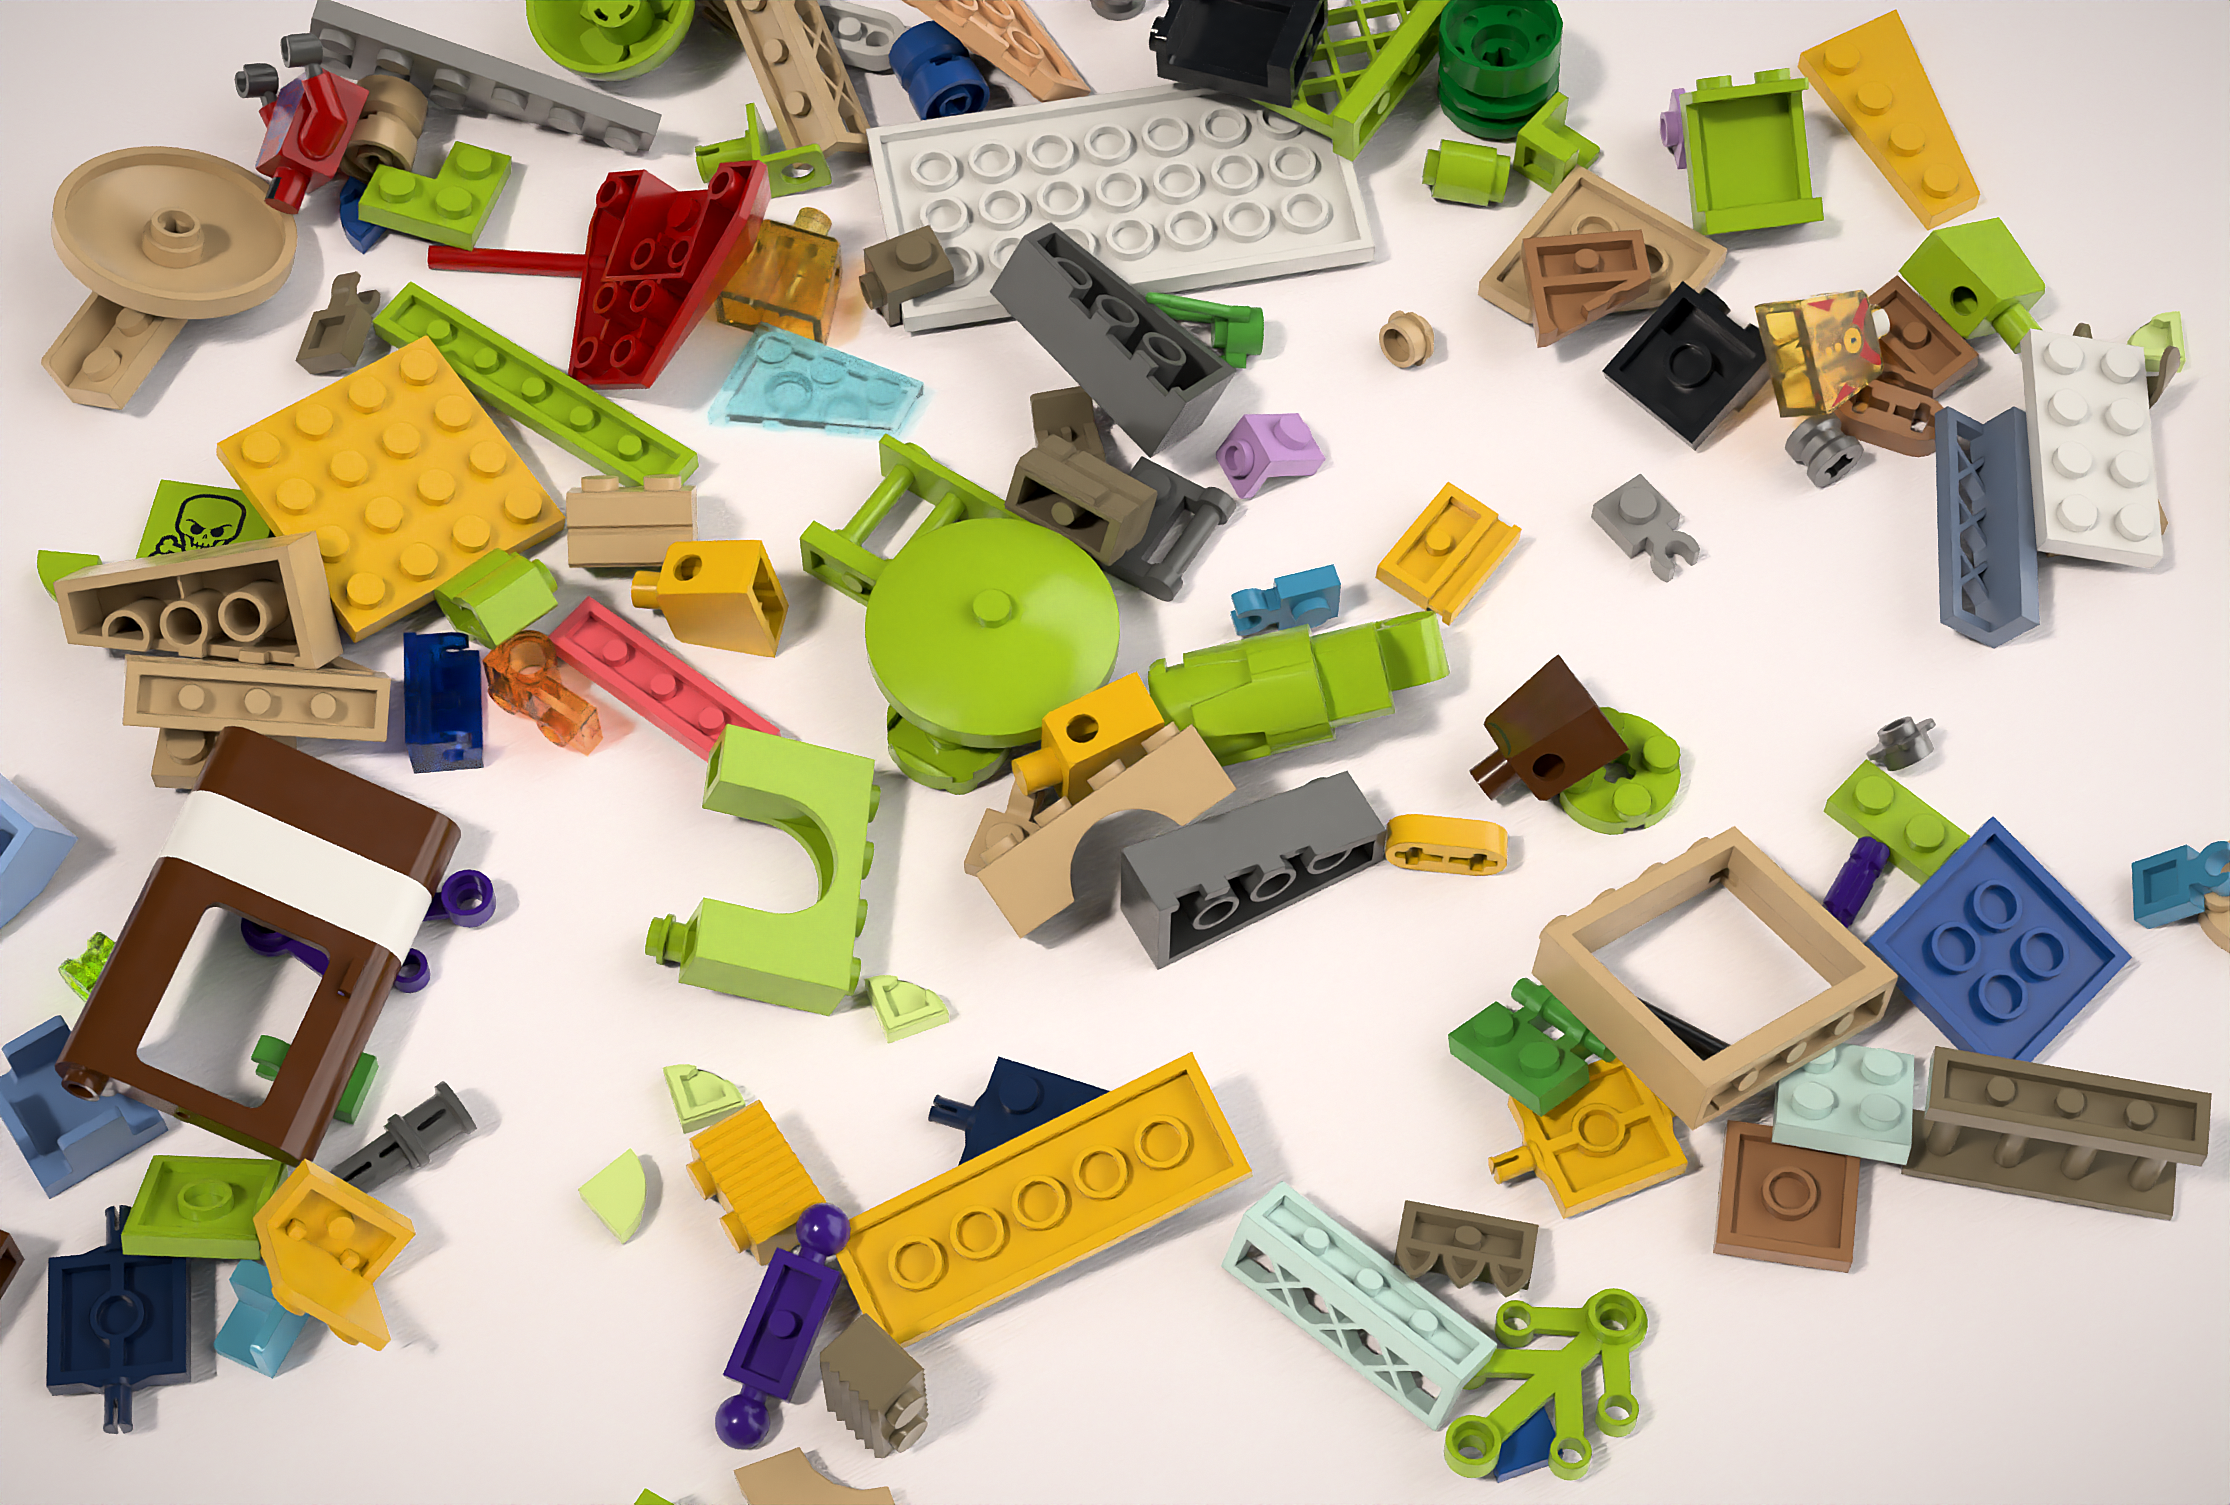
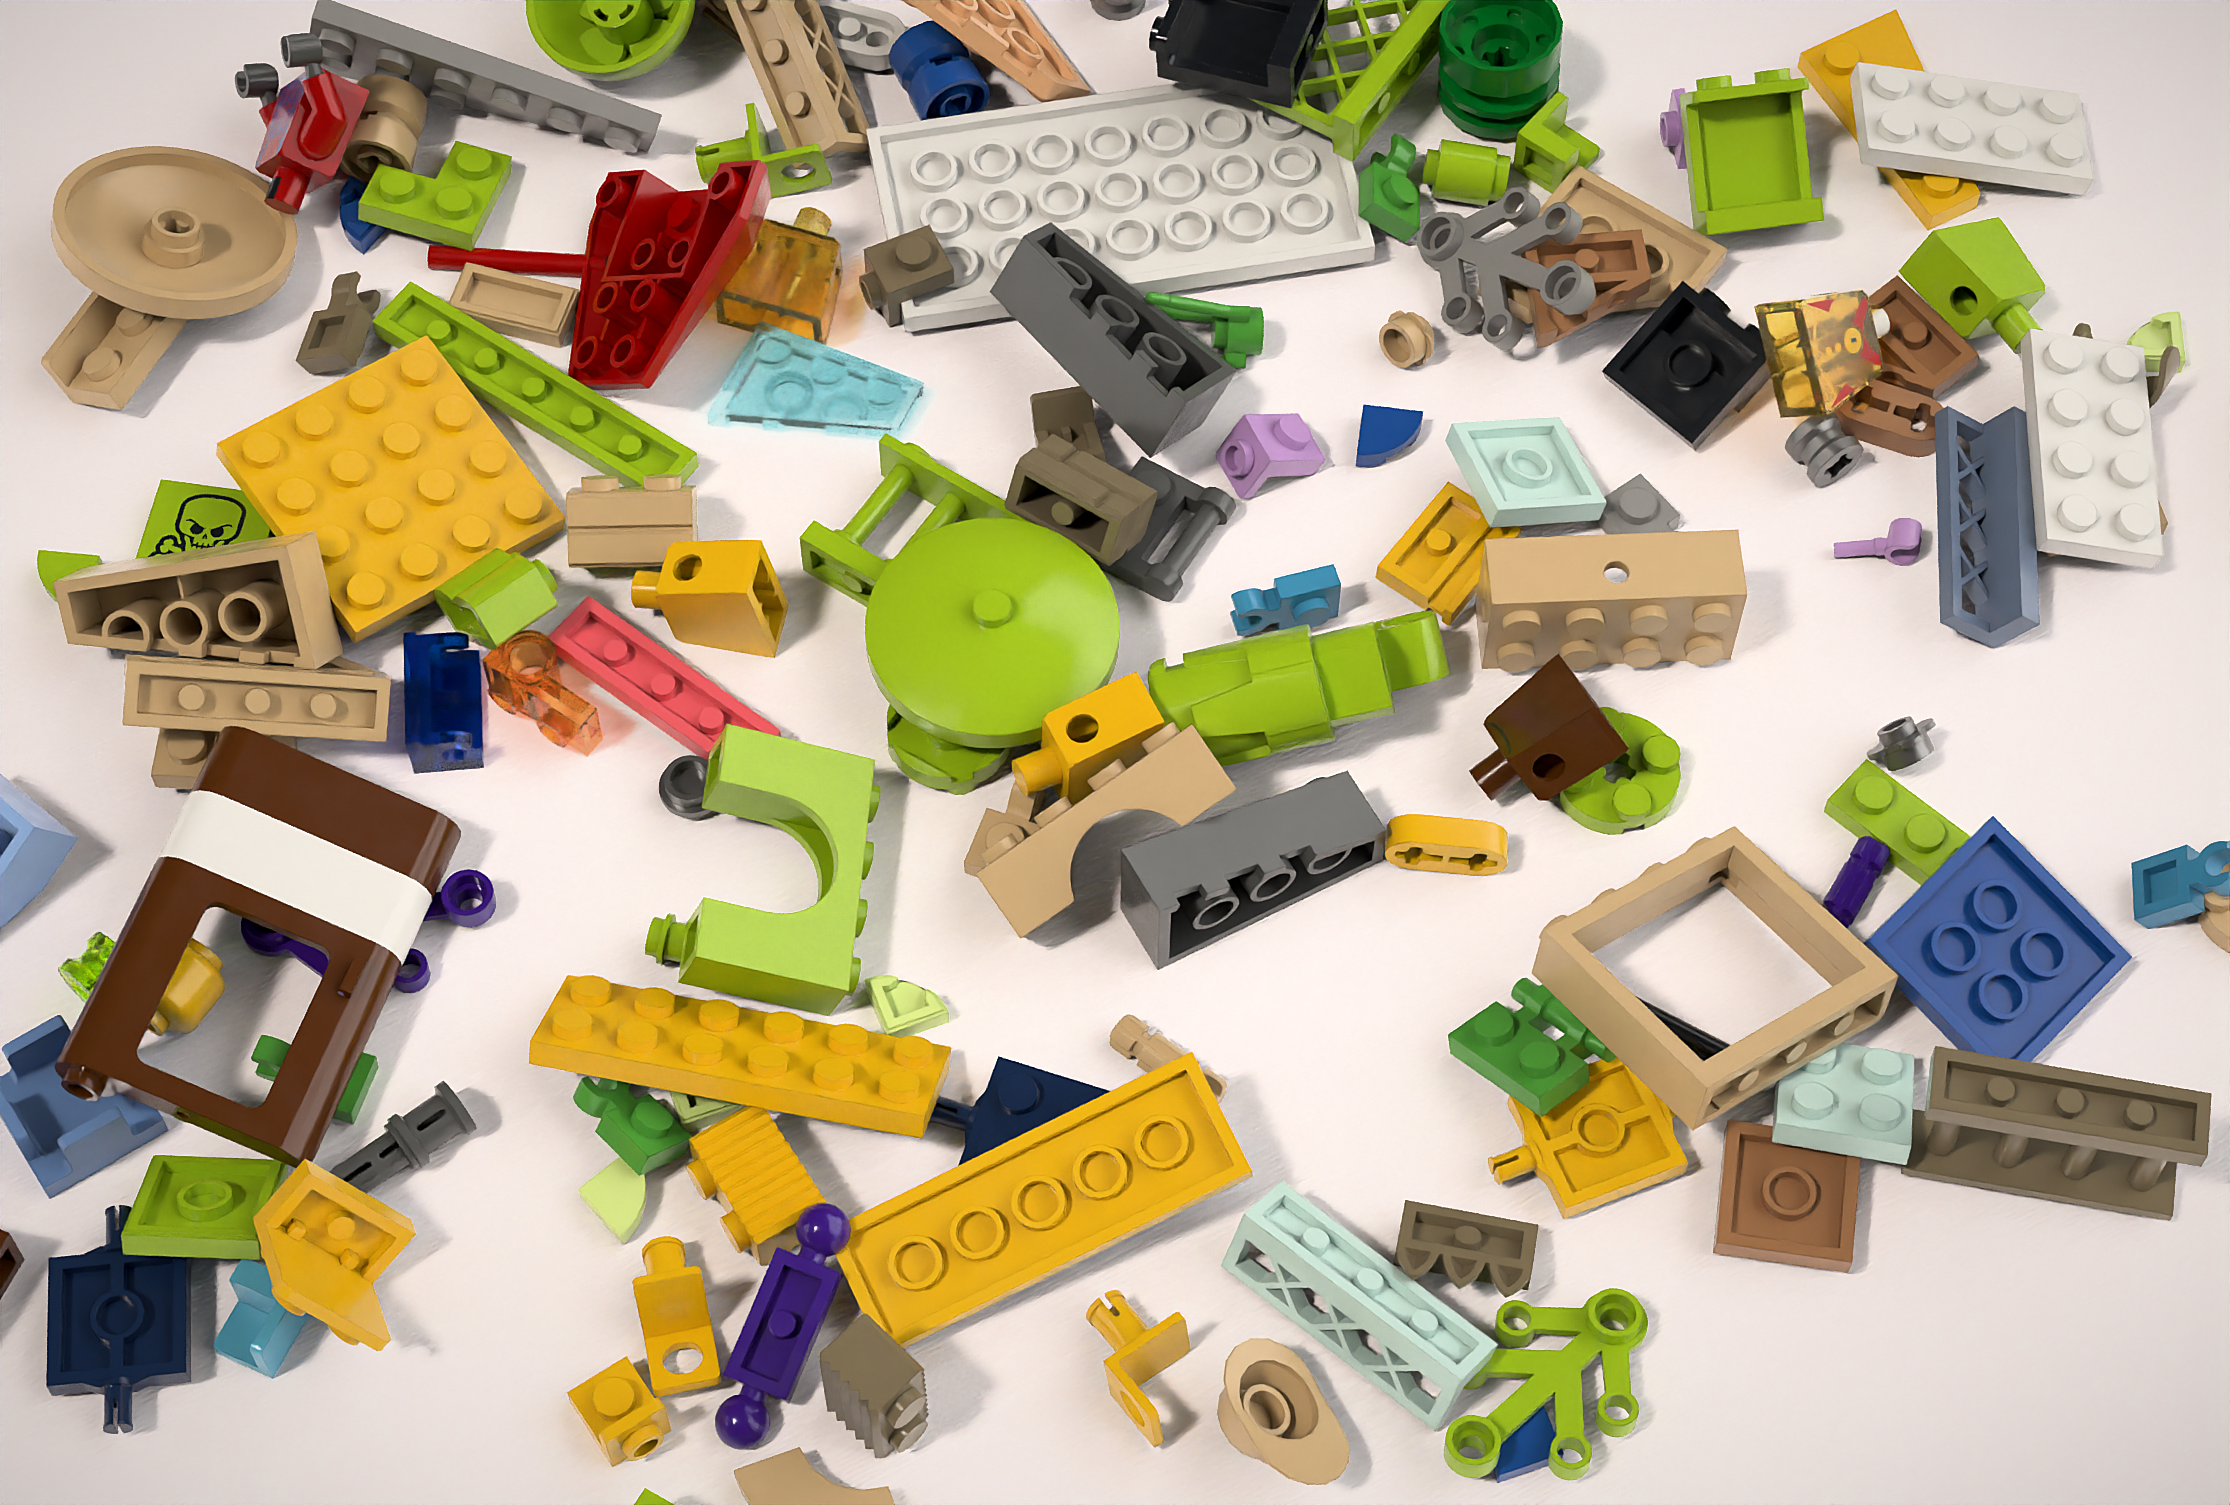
none -> yellow head [147,938,225,1036]
none -> tan tile [448,262,579,348]
none -> yellow plate [529,975,952,1139]
none -> yellow bracket [567,1356,672,1467]
none -> bright green plate [573,1076,693,1176]
none -> yellow bracket [632,1236,722,1397]
none -> flat silver plate [659,755,711,818]
none -> yellow bracket [1086,1290,1191,1448]
none -> tan axle [1109,1014,1227,1104]
none -> tan piece [1217,1338,1349,1485]
none -> blue tile [1355,404,1424,467]
none -> bright green plate [1358,133,1420,242]
none -> light grey plant [1416,186,1596,350]
none -> light aqua plate [1445,417,1607,528]
none -> tan brick [1475,529,1748,672]
none -> lavender hand [1833,518,1922,566]
none -> white plate [1850,62,2094,195]

